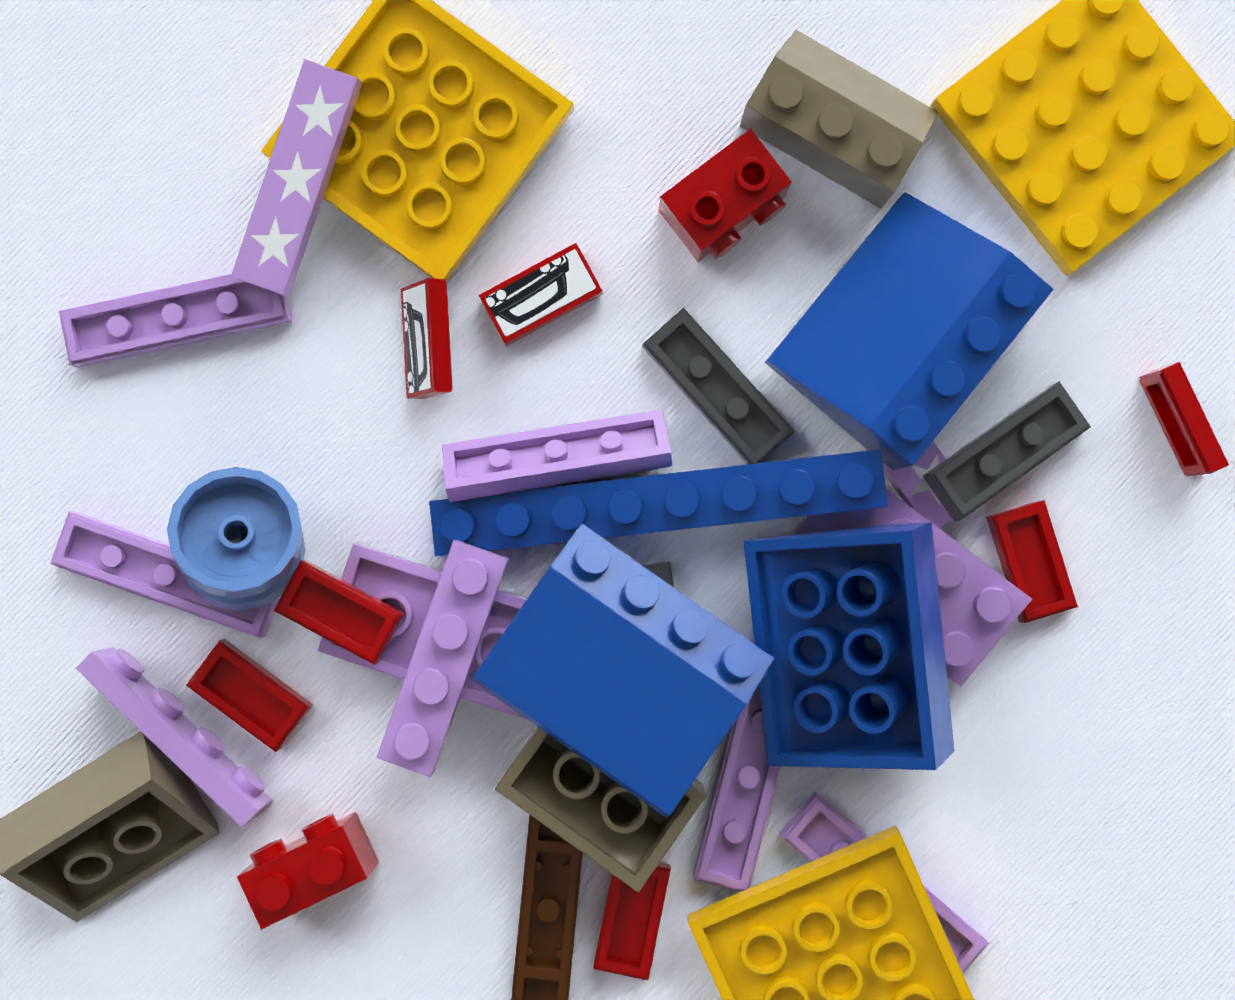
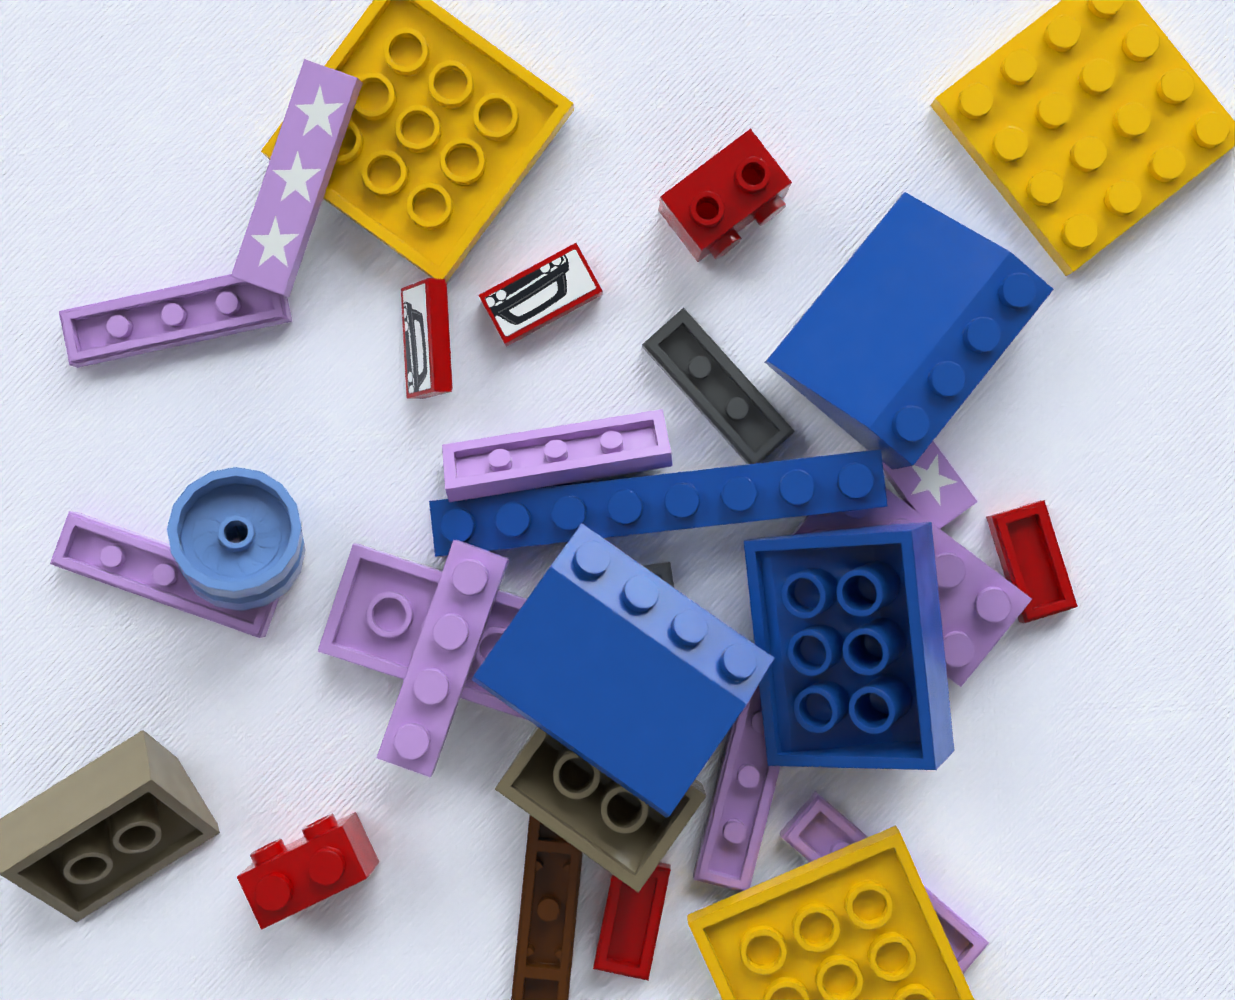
lavender plate [75,647,273,828] -> none
red tile [186,639,314,752] -> none
red tile [273,560,405,665] -> none
dark tan slope [740,29,938,208] -> none
dark grey tile [923,381,1091,522] -> none
red tile [1139,361,1229,476] -> none

